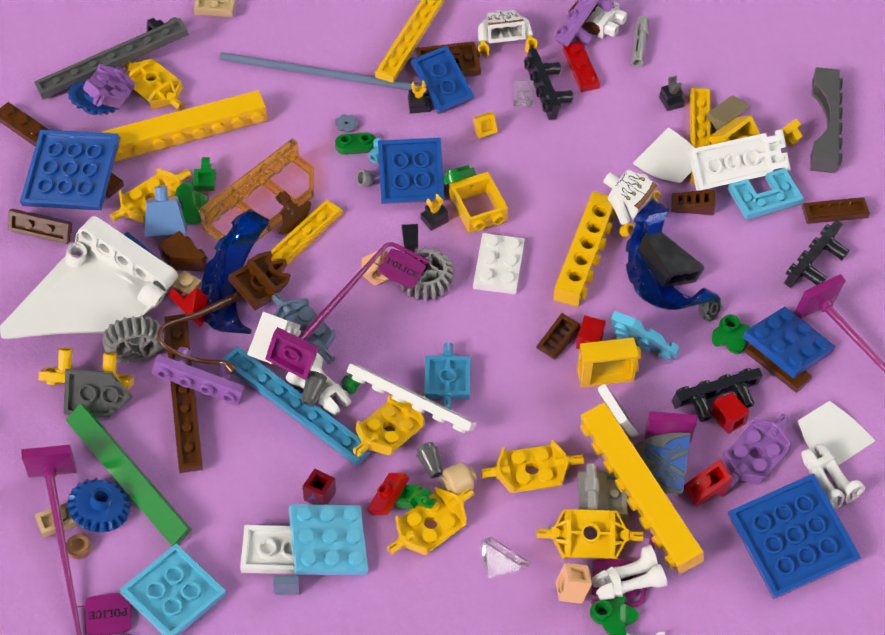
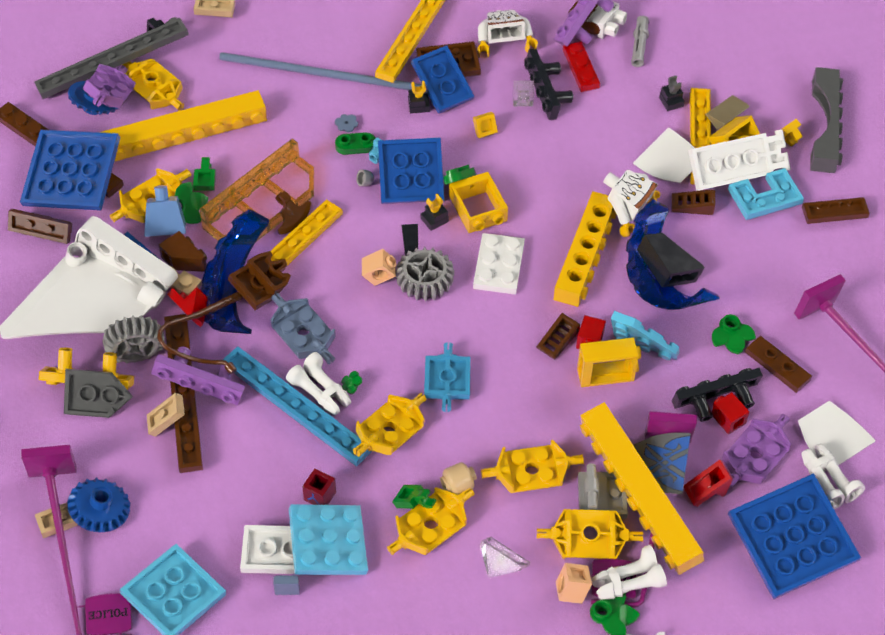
green tile [66,403,192,546] -> none
medium nougat tile [66,534,92,559] -> none
white brick [247,312,301,365] -> none
magenta piece [265,242,430,380] -> none
dark grey cone [301,371,327,407] -> none
white plate [346,363,477,433] -> none
red plate [367,473,409,515] -> none
dark grey cone [416,442,443,479] -> none
white tile [598,384,639,439] -> none
dark grey plate [698,294,723,322] -> none
blue plate [743,306,836,379] -> none
black plate [784,219,850,288] -> none
none -> tan plate [147,393,184,437]

